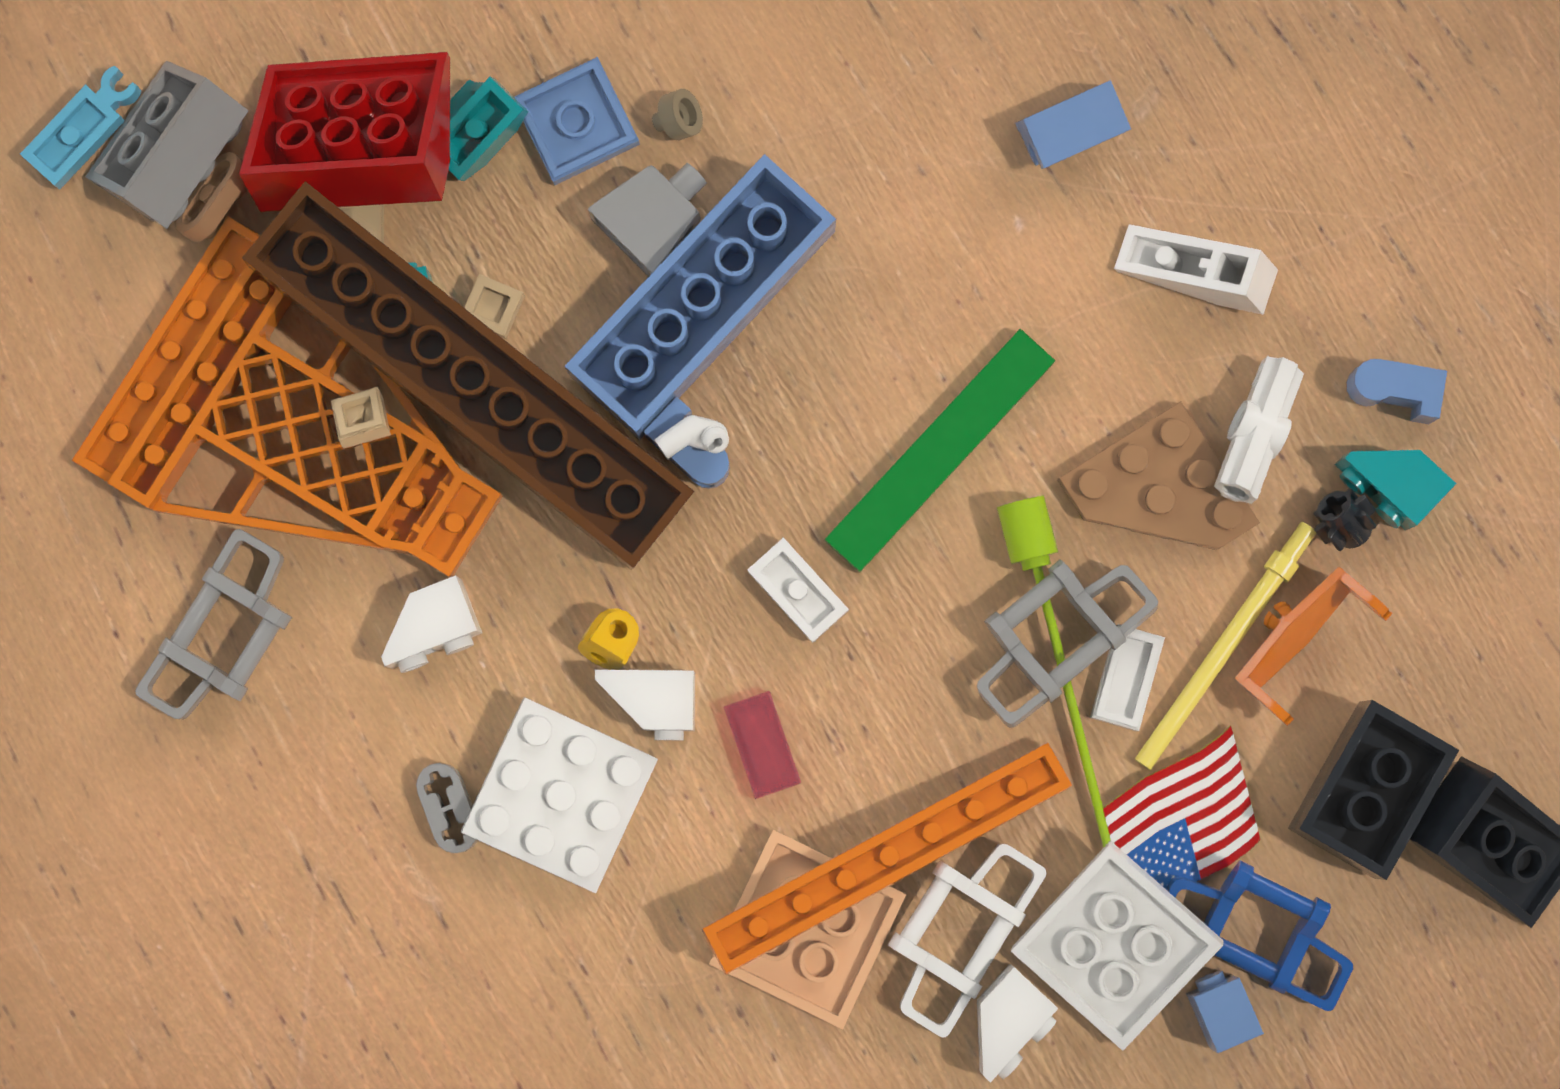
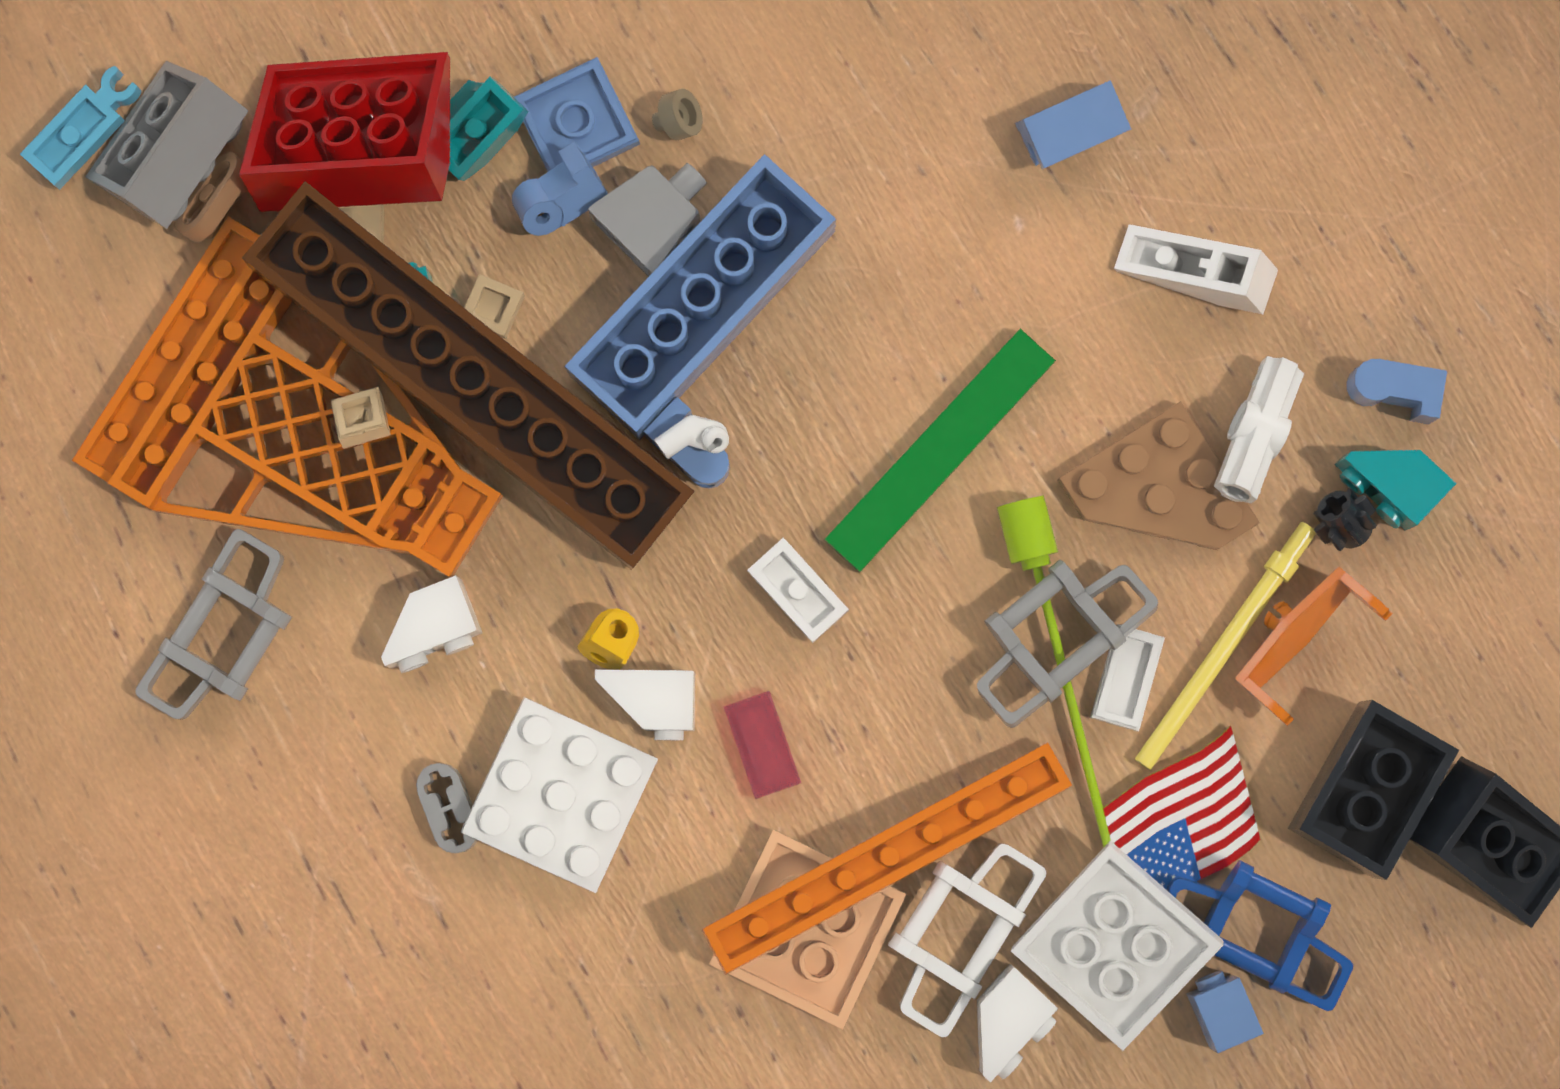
none -> medium blue leg [512,141,608,236]

